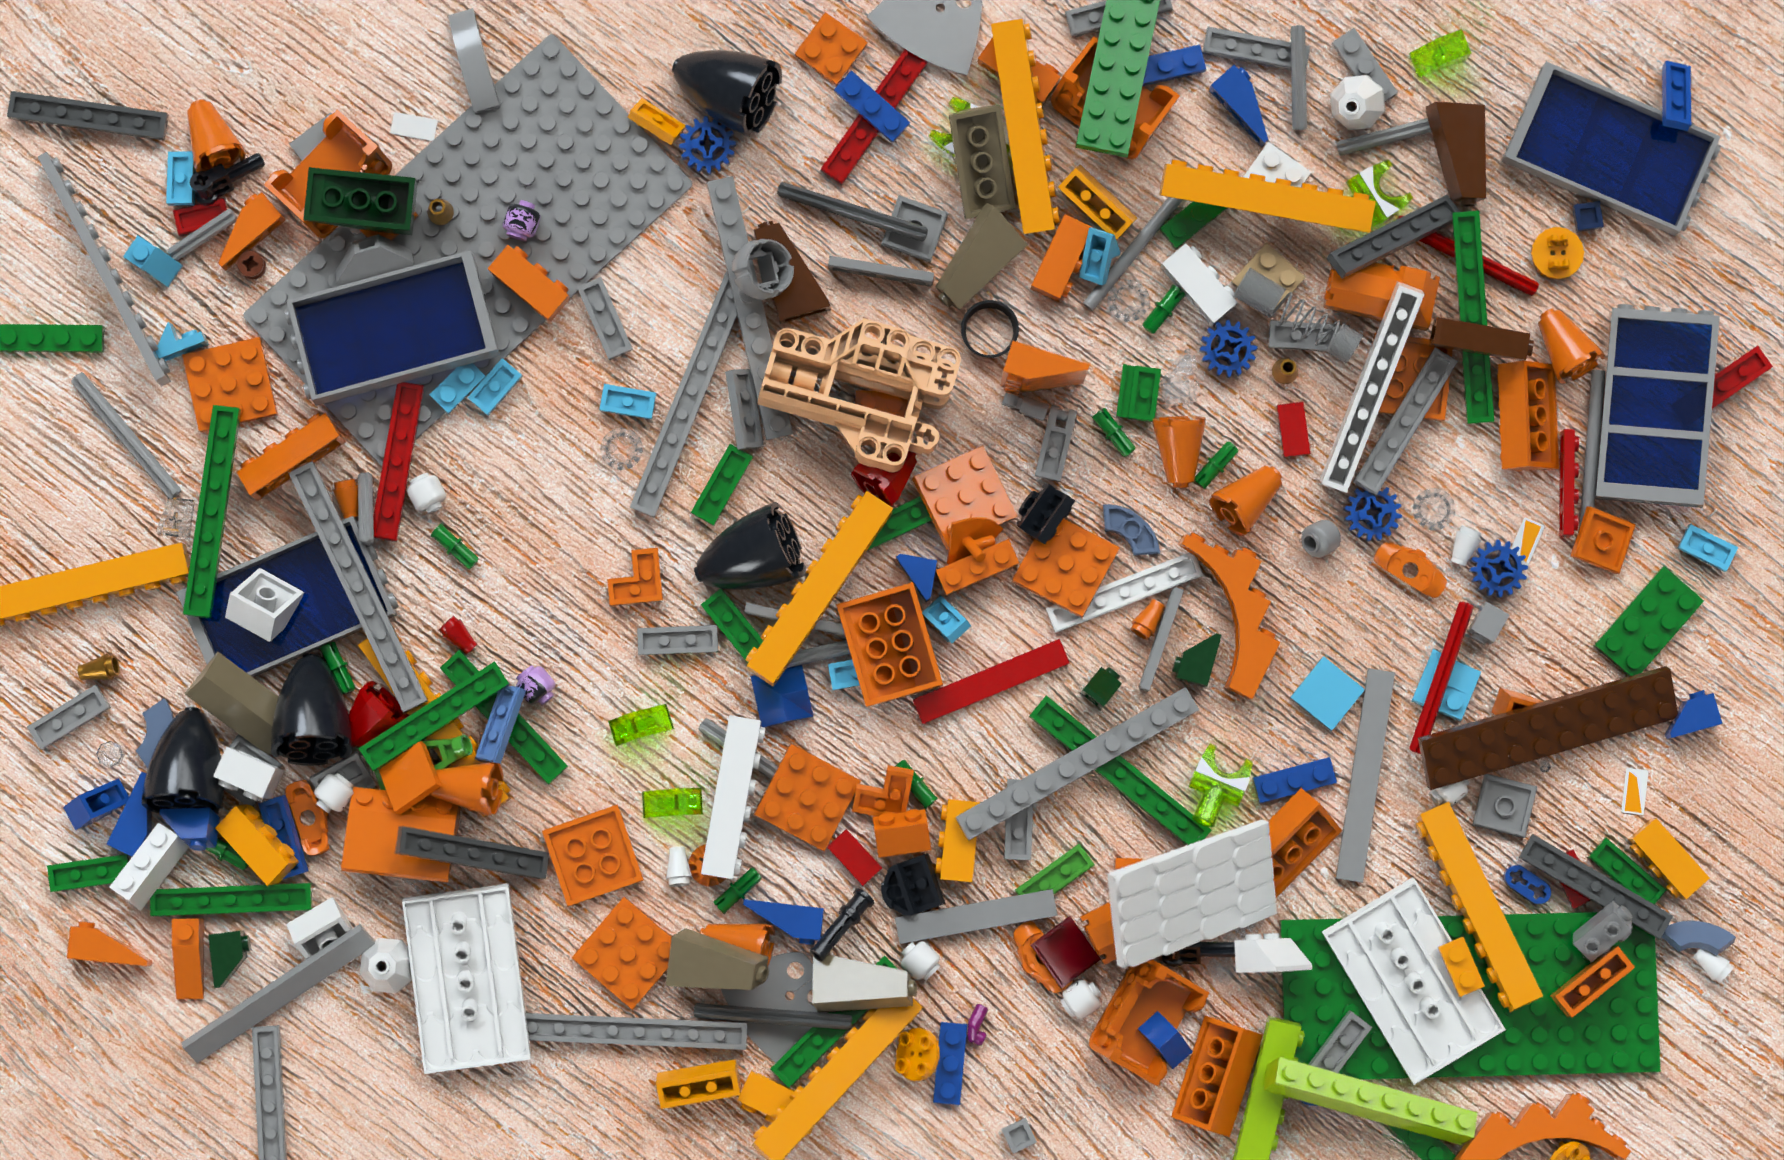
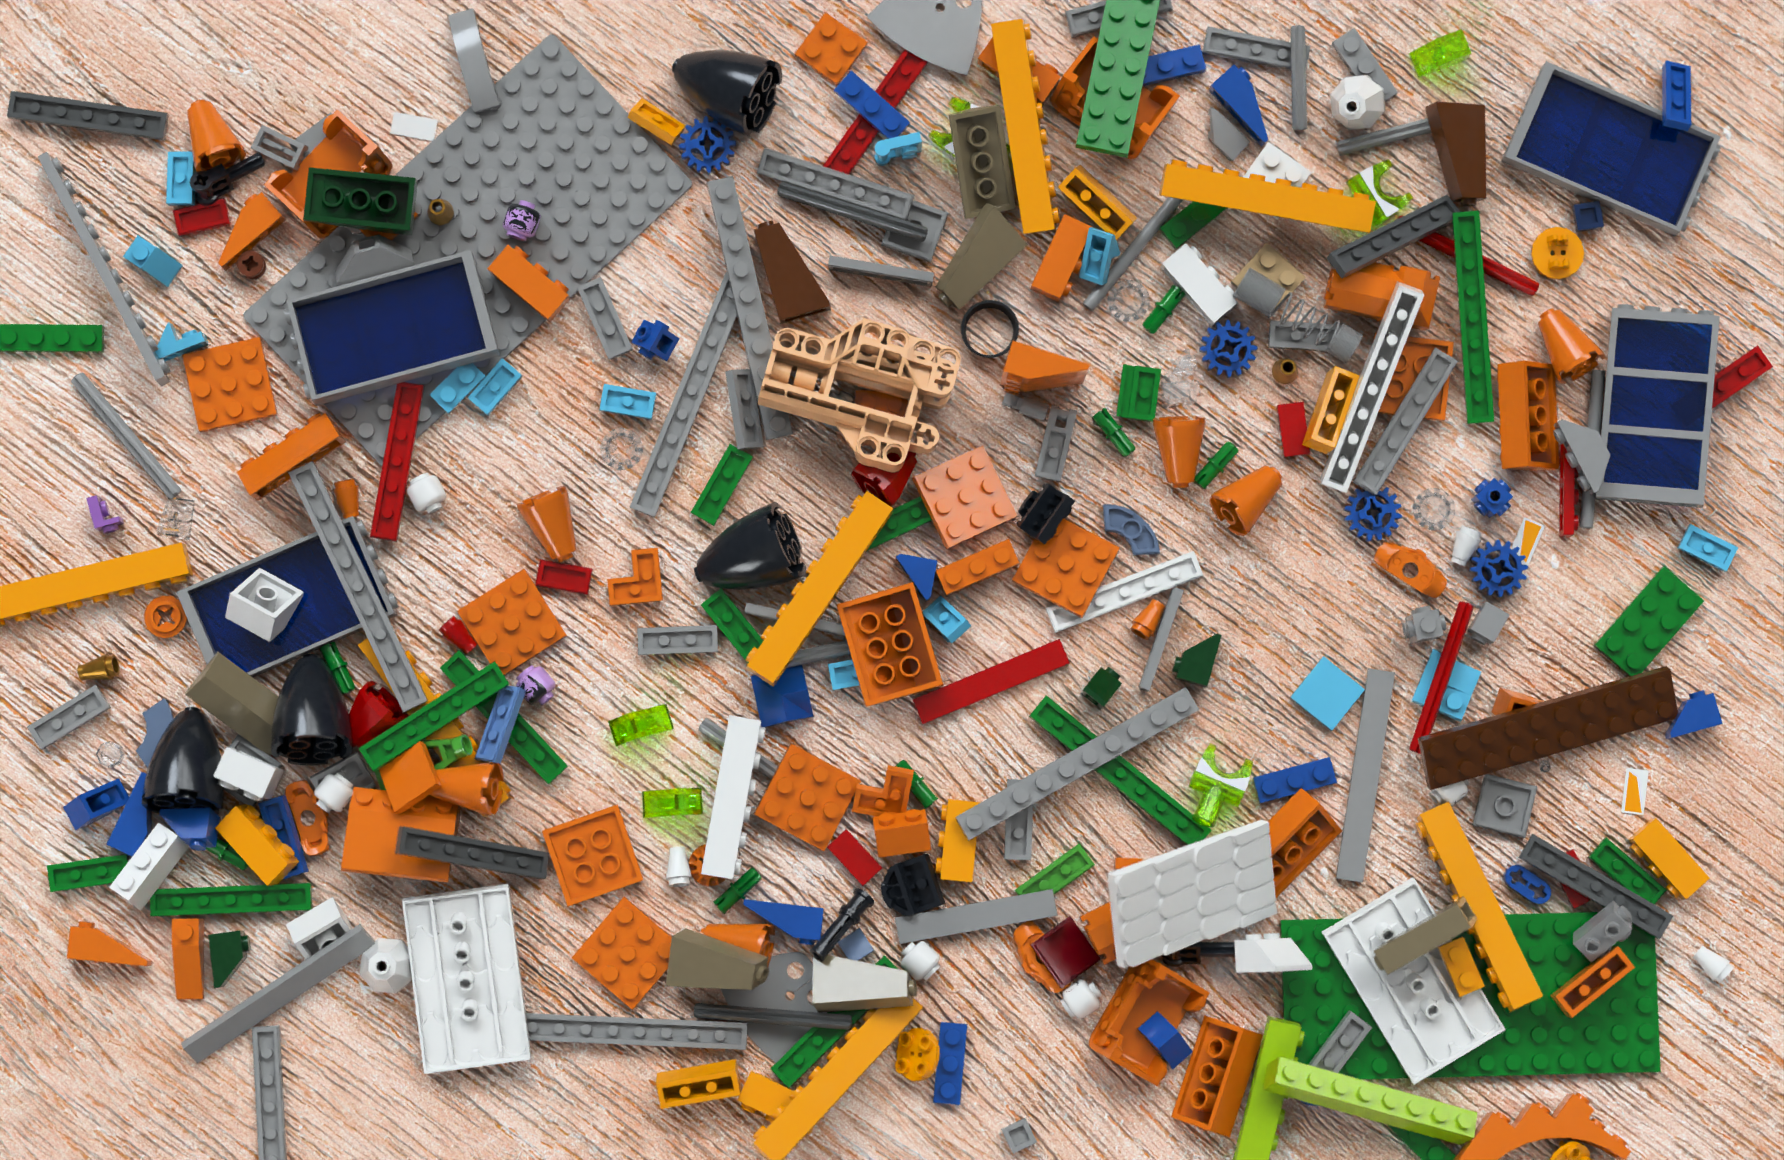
light grey axle [168,209,237,261] -> none
green plate [183,405,241,618] -> none
light grey axle [358,472,374,545] -> none
green axle [431,523,479,569] -> none
light grey piece [732,239,794,300] -> none
orange shield [947,517,1003,565] -> none
magenta arm [968,1004,988,1046] -> none
orange arch [1178,533,1281,699] -> none
light grey head [1301,520,1341,558] -> none
reddish brown slope [1429,317,1534,361] -> none
orange tile [1570,506,1636,574] -> none
sand blue tile [1662,921,1736,956] -> none
none -> medium lavender bracket [86,495,124,534]
none -> orange gear [144,596,188,638]
none -> light grey tile [251,125,309,171]
none -> orange plate [457,569,567,676]
none -> orange cone [516,485,577,562]
none -> red tile [535,559,593,595]
none -> blue brick [631,320,680,361]
none -> light grey tile [757,148,915,221]
none -> sand blue slope [838,928,874,961]
none -> medium azure plate [875,132,922,166]
none -> light grey slope [1208,107,1250,161]
none -> light orange brick [1302,366,1360,454]
none -> dark tan slope [1373,896,1478,975]
none -> light grey brick [1402,606,1446,644]
none -> blue brick [1471,478,1513,518]
none -> light grey slope [1553,420,1610,495]

